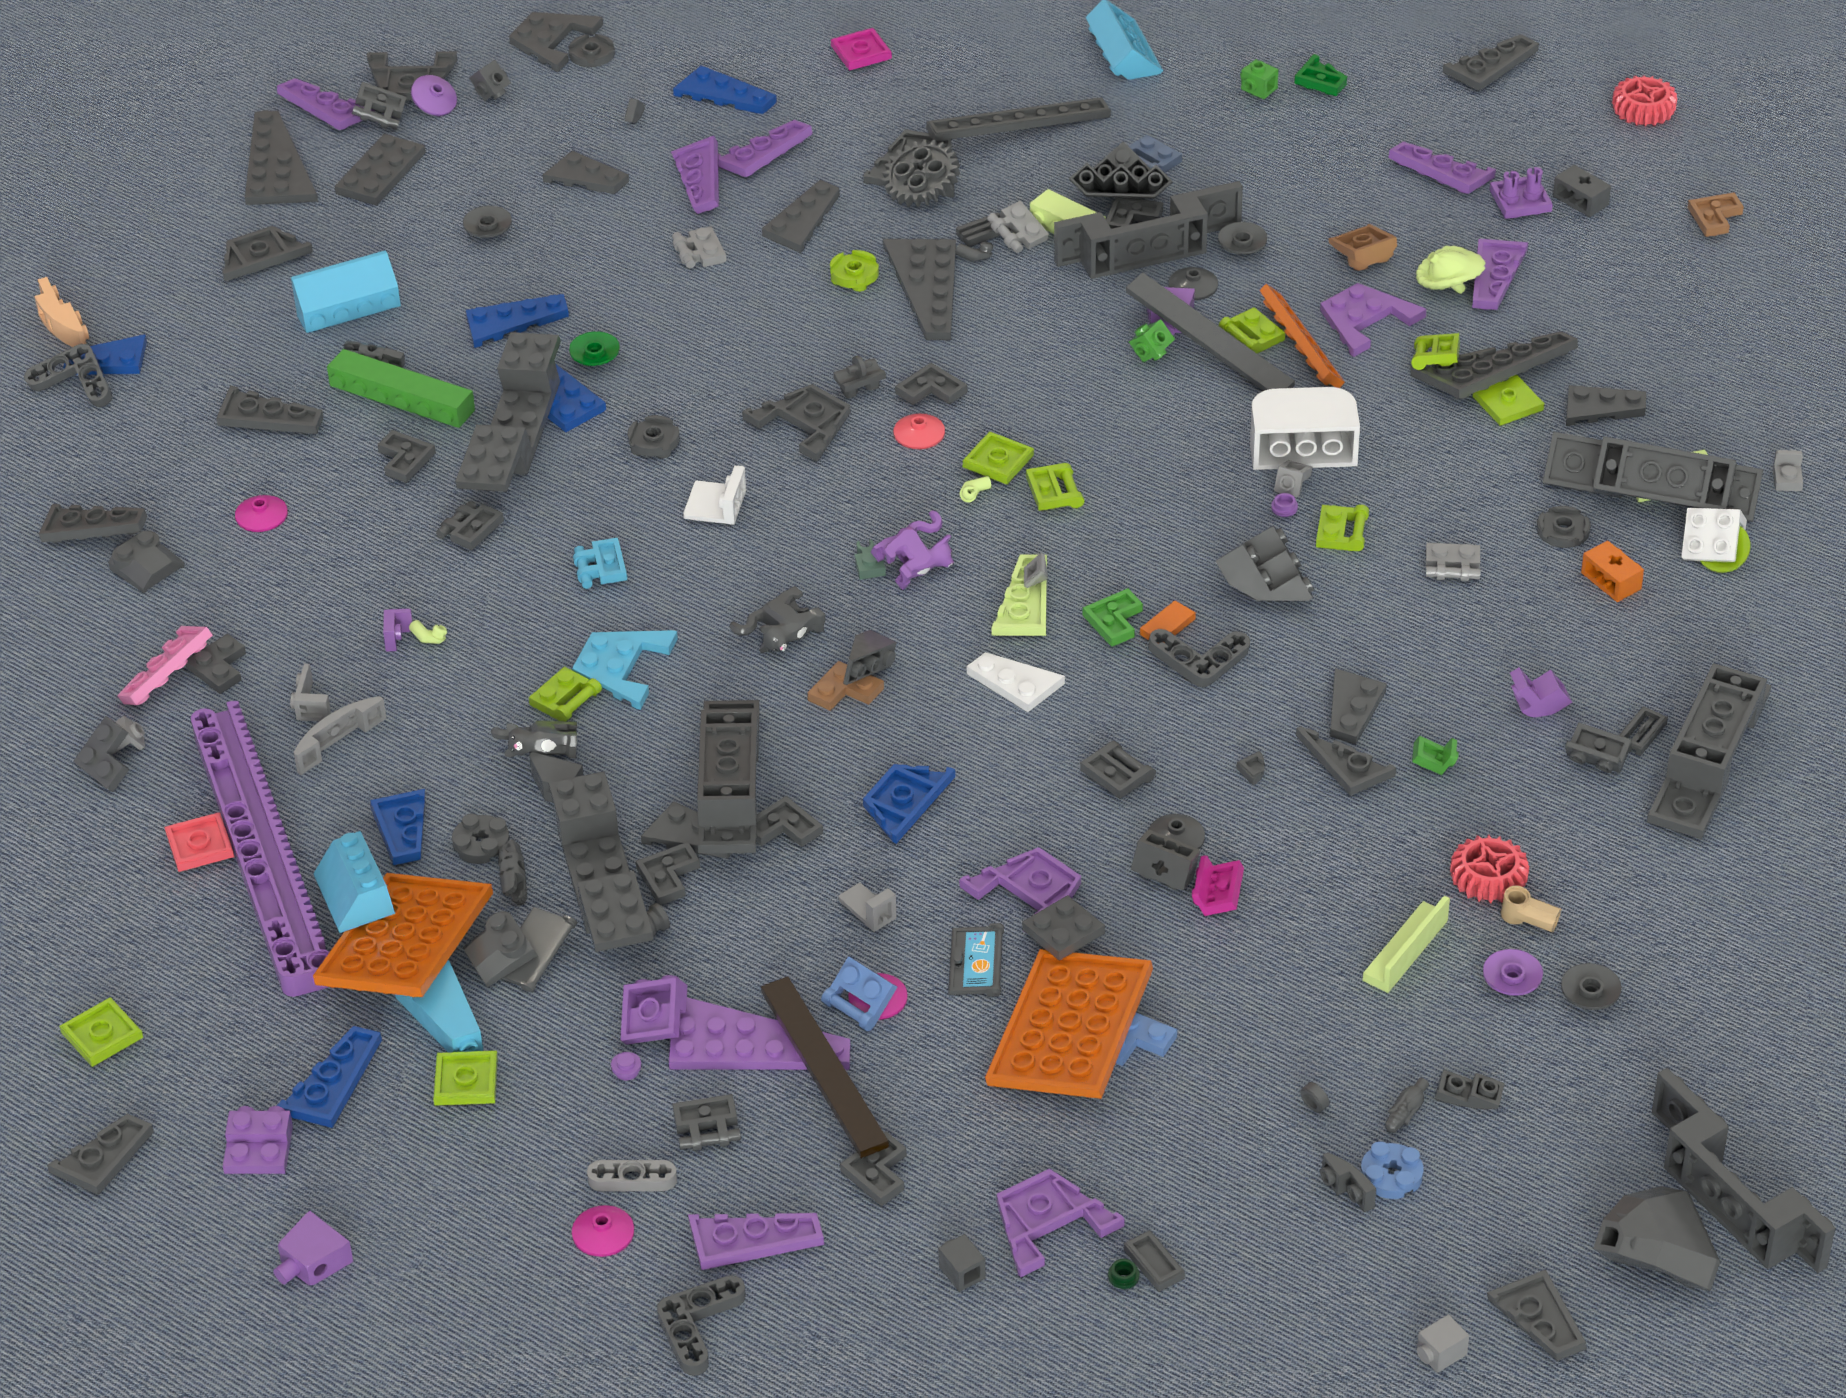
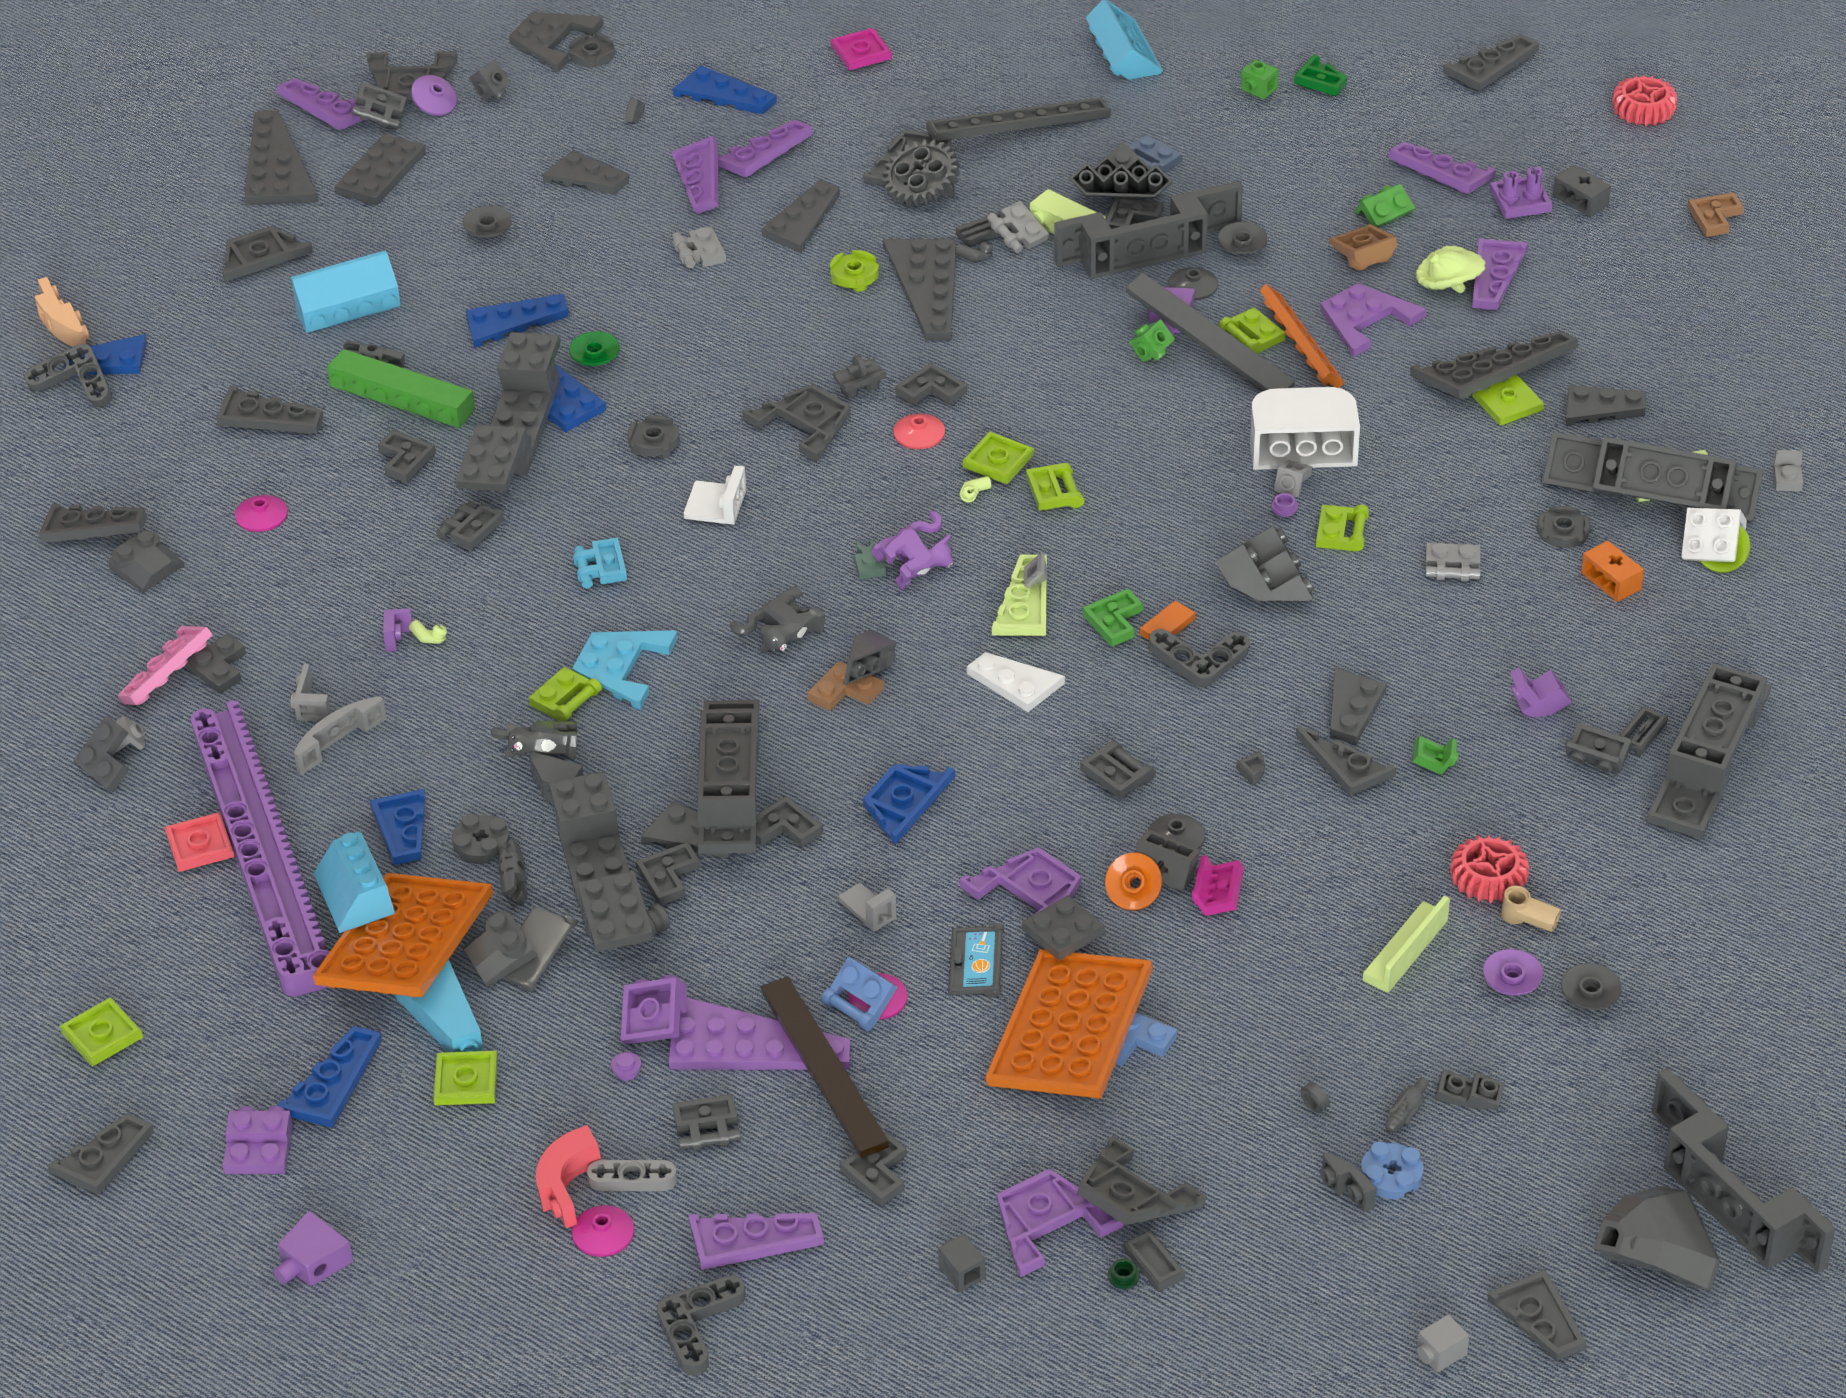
lime plate [1411,333,1460,370] -> none
none -> coral arch [536,1125,601,1228]
none -> dark grey wing [1077,1136,1207,1225]
none -> orange dish [1105,853,1162,911]
none -> bright green bracket [1354,184,1415,228]

